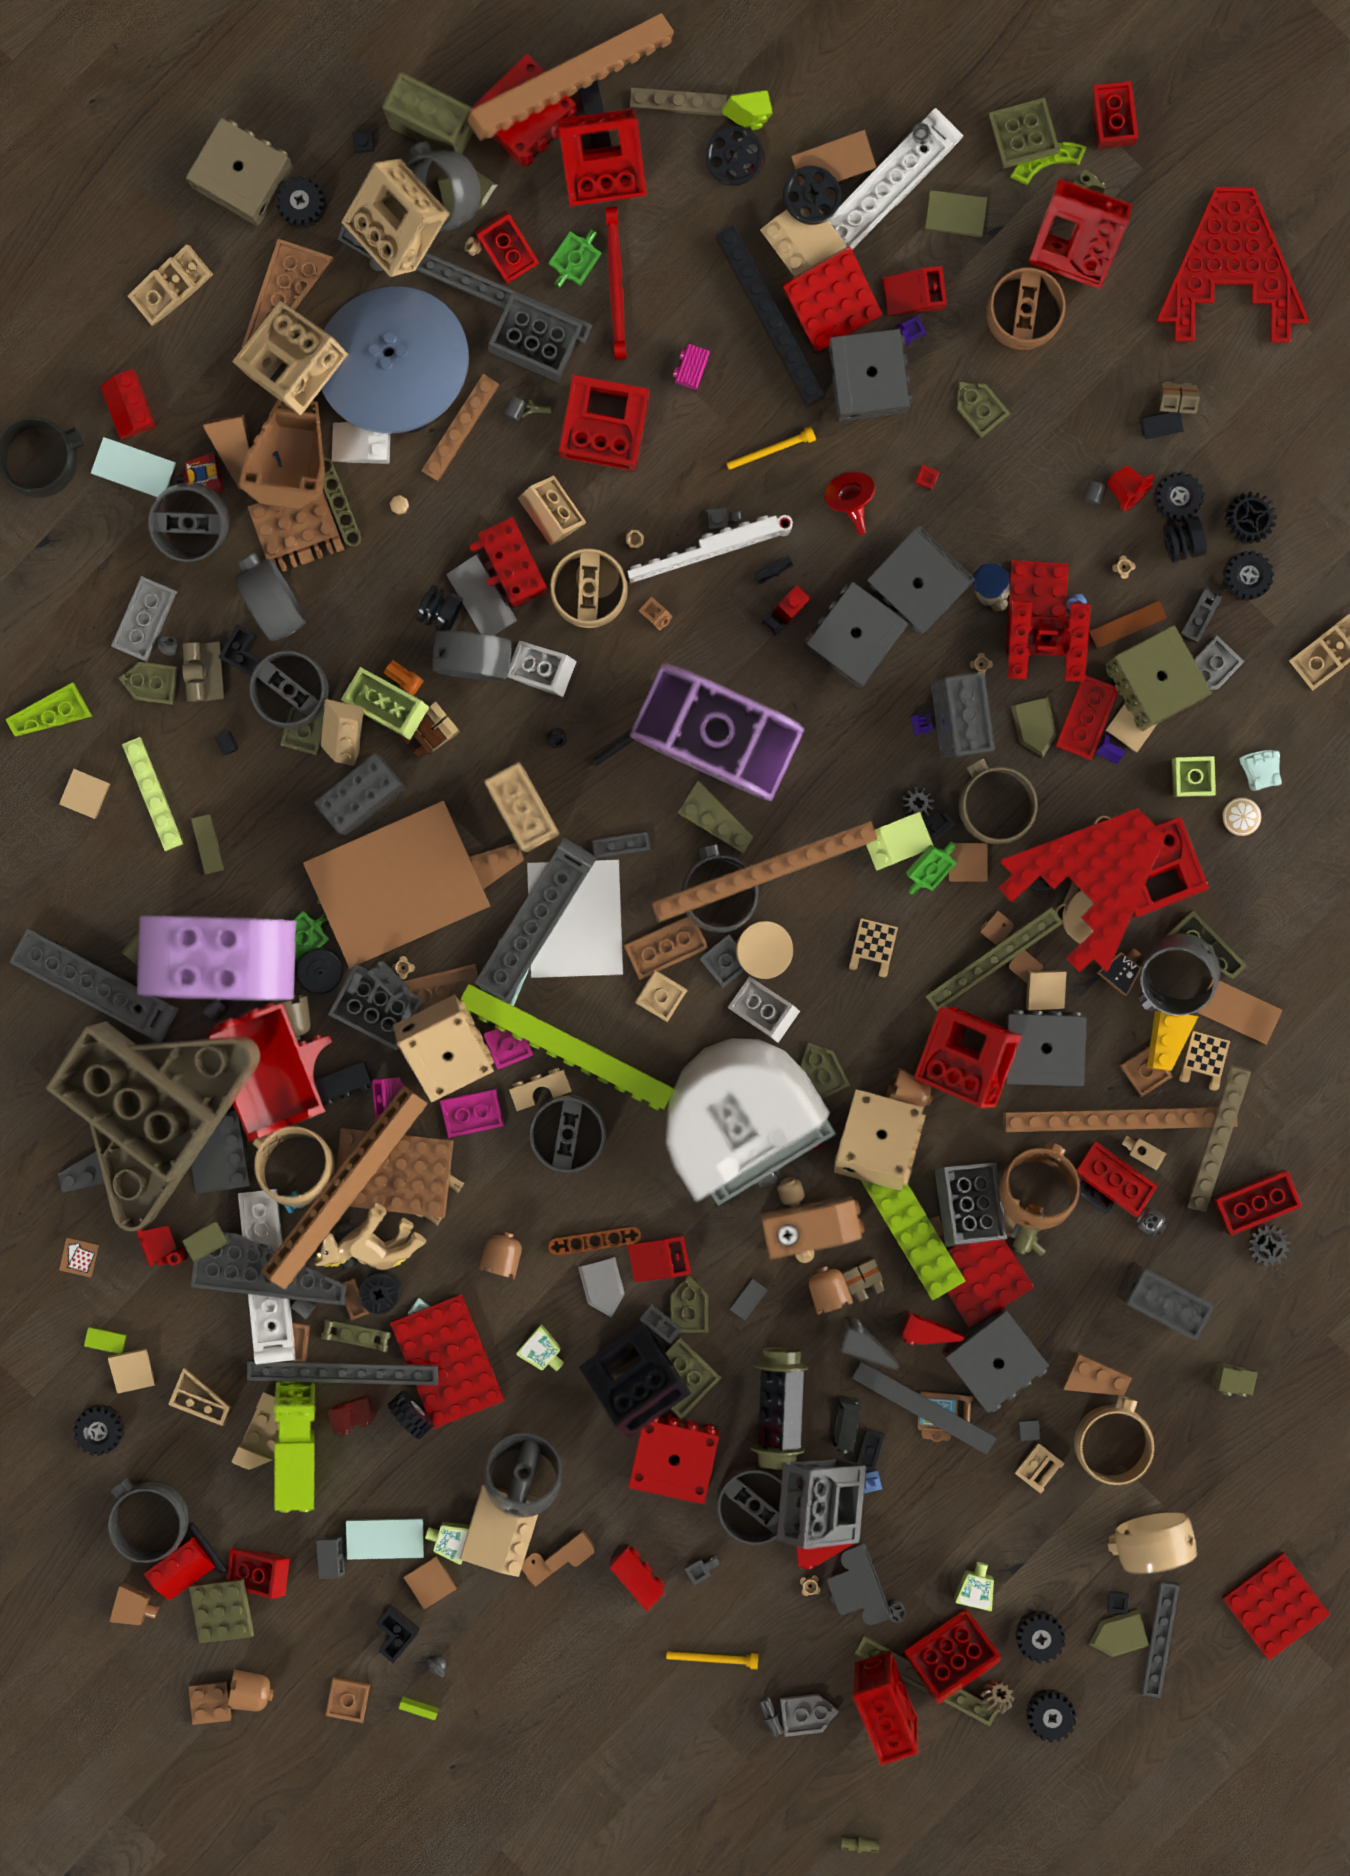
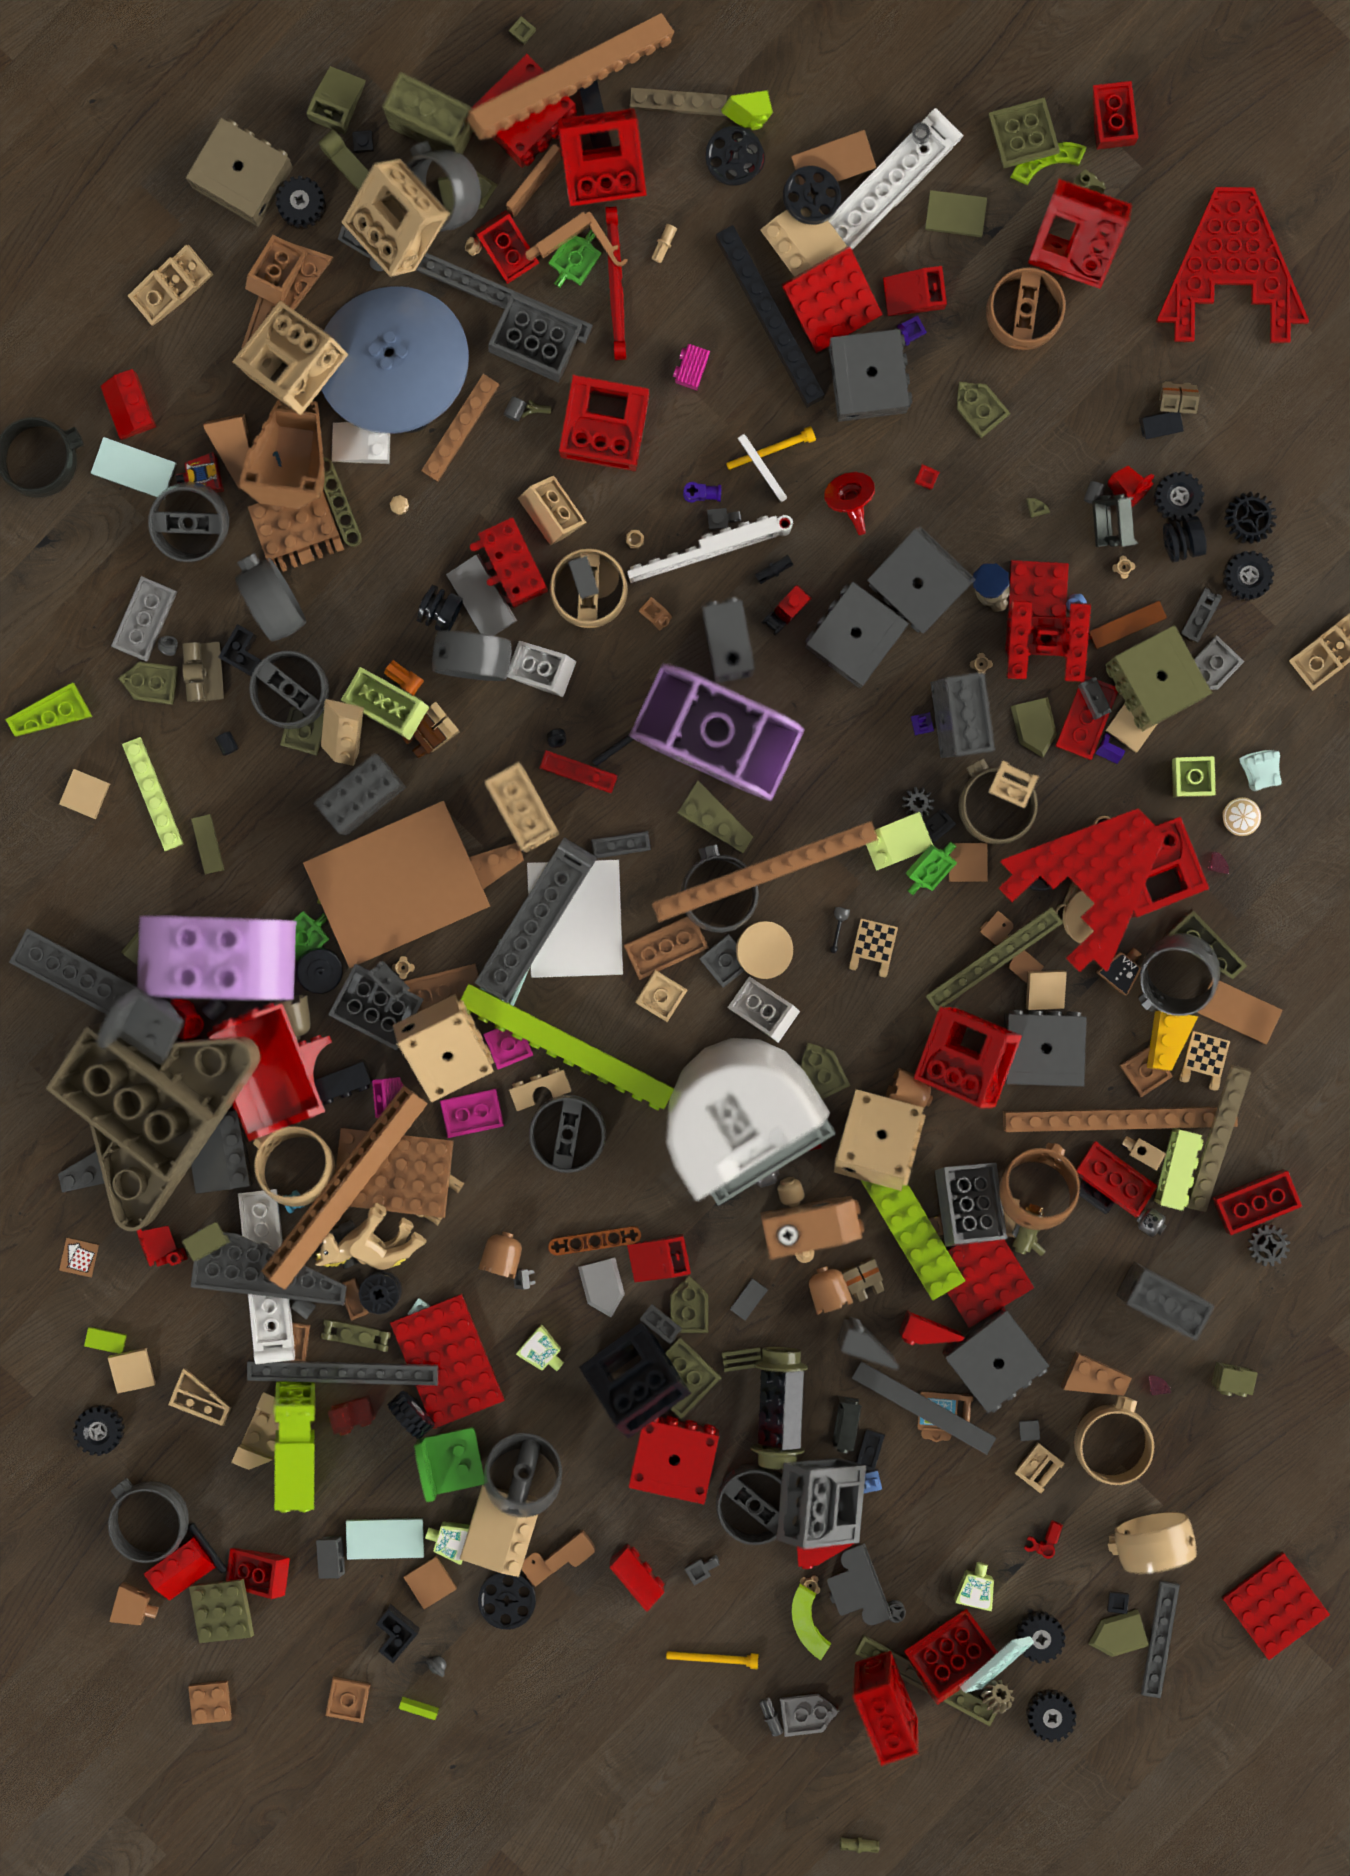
medium nougat cylinder [227,1669,274,1711] -> none
none -> dark grey piece [97,987,183,1064]
none -> red container [170,998,204,1039]
none -> medium nougat slope [245,235,308,305]
none -> olive slope [306,66,366,134]
none -> olive beam [318,129,370,191]
none -> bright green piece [415,1427,484,1502]
none -> black wedge [478,1572,536,1630]
none -> medium nougat tile [506,144,561,219]
none -> olive tile [509,16,536,45]
none -> dark grey tile [514,1268,536,1290]
none -> medium nougat hinge [526,211,628,267]
none -> red tile [539,750,618,794]
none -> dark grey tile [569,556,599,599]
none -> tan axle [652,224,677,263]
none -> dark purple connector [683,482,721,503]
none -> dark grey gear [702,598,755,684]
none -> olive tile [722,1347,762,1372]
none -> white tile [737,434,787,503]
none -> lime tile [792,1584,831,1660]
none -> hinge [830,907,850,953]
none -> light aqua tile [960,1636,1034,1693]
none -> tan plate [989,761,1038,808]
none -> red bar [1024,1521,1063,1559]
none -> olive tile [1026,498,1050,518]
none -> dark grey hinge [1078,677,1112,720]
none -> pearl dark grey window [1092,494,1138,547]
none -> clear pink tile [1149,1375,1171,1395]
none -> yellowish green brick [1154,1128,1203,1211]
none -> clear pink tile [1209,851,1229,874]

